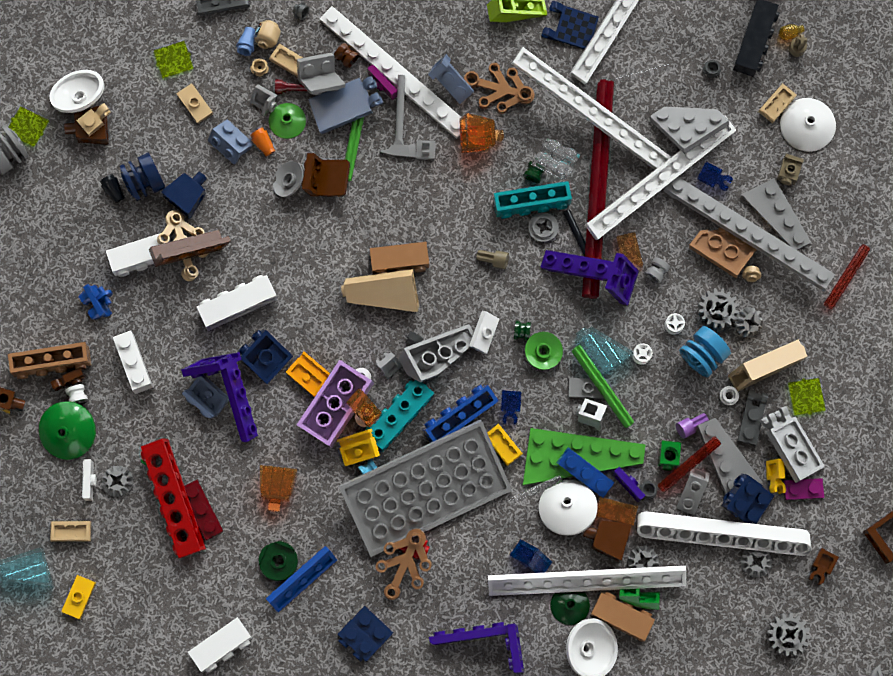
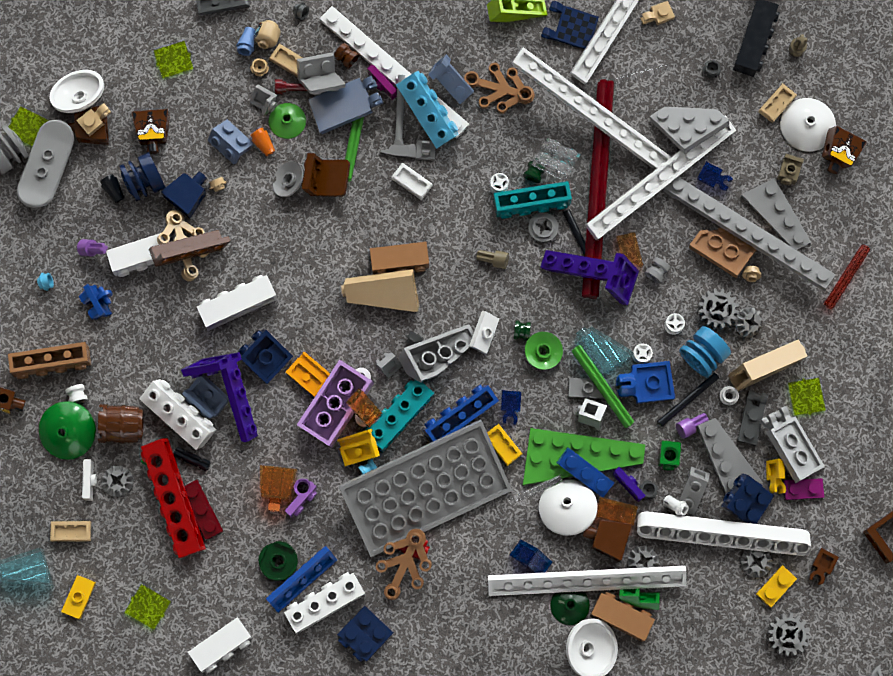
reddish brown plate [50,368,86,391] -> none
white brick [113,331,153,394] -> none
tan plate [176,83,213,124] -> none
dark purple bracket [429,622,524,674] -> none
clear orange torso [459,113,504,153] -> none
clear red axle [658,436,721,493] -> none
clear yellow cylinder [779,24,805,40] -> none
none -> light grey piece [17,120,75,208]
none -> medium azure plate [37,273,54,291]
none -> medium lavender piece [77,239,108,257]
none -> reddish brown piece [98,404,144,444]
none -> clear neon green piece [124,584,171,630]
none -> torso [132,109,170,154]
none -> white brick [139,379,216,450]
none -> black axle [173,447,211,471]
none -> tan plate [209,177,227,192]
none -> white brick [284,572,365,634]
none -> medium lavender plate [285,479,317,518]
none -> white plate [391,163,433,200]
none -> medium azure brick [396,71,459,149]
none -> white wheel [490,173,509,193]
none -> blue plate [616,361,675,404]
none -> tan plate [640,1,675,25]
none -> black bar [657,372,719,427]
none -> white pin [663,495,689,516]
none -> yellow plate [756,565,797,608]
none -> reddish brown torso [822,126,867,174]

